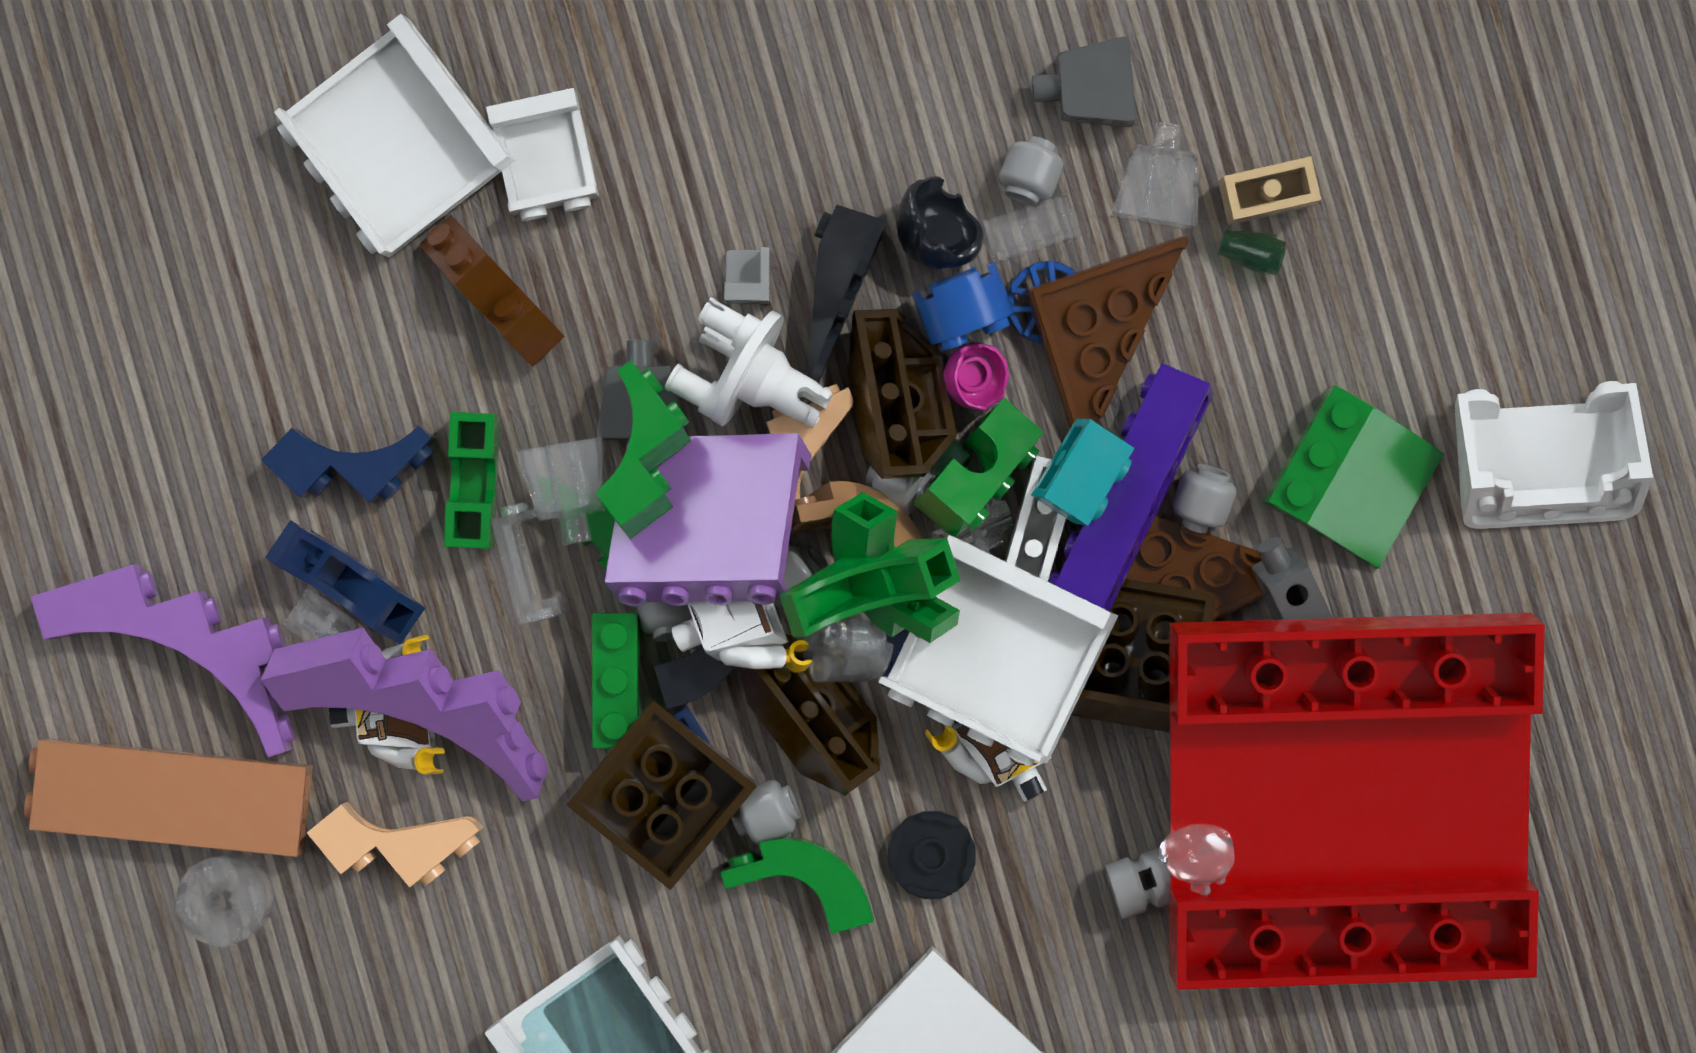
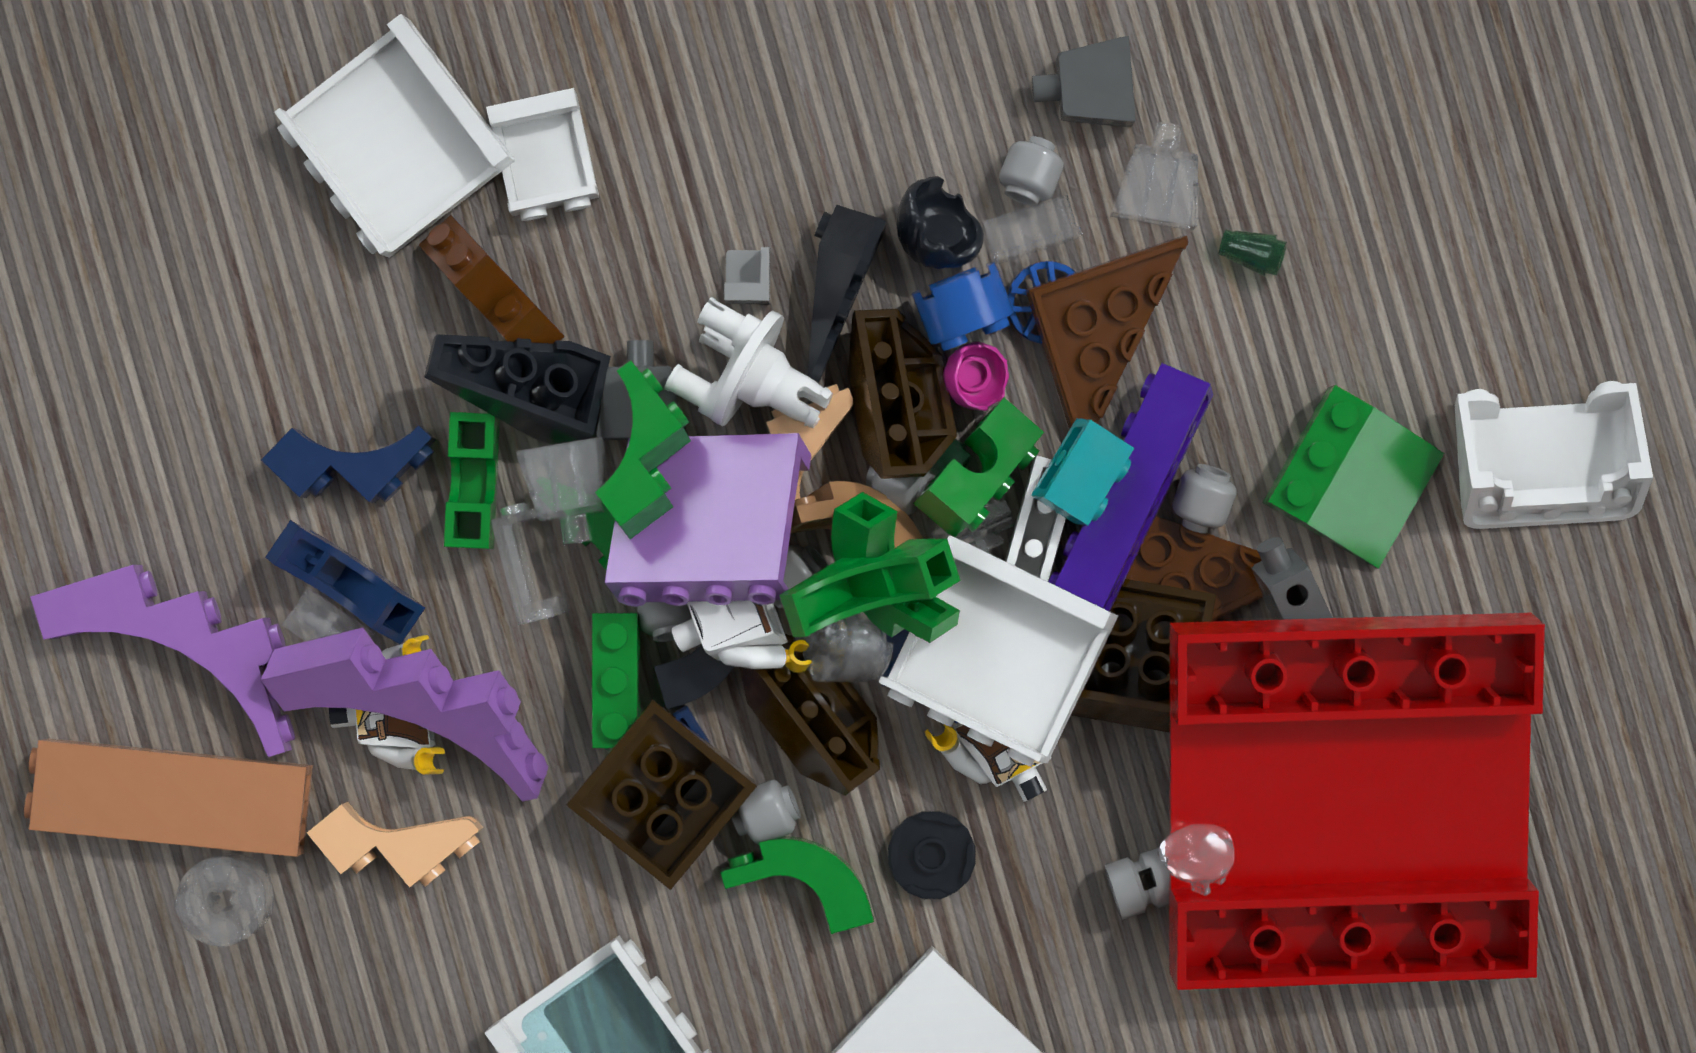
tan brick [1218,156,1321,225] -> none
none -> black wedge [424,334,611,453]

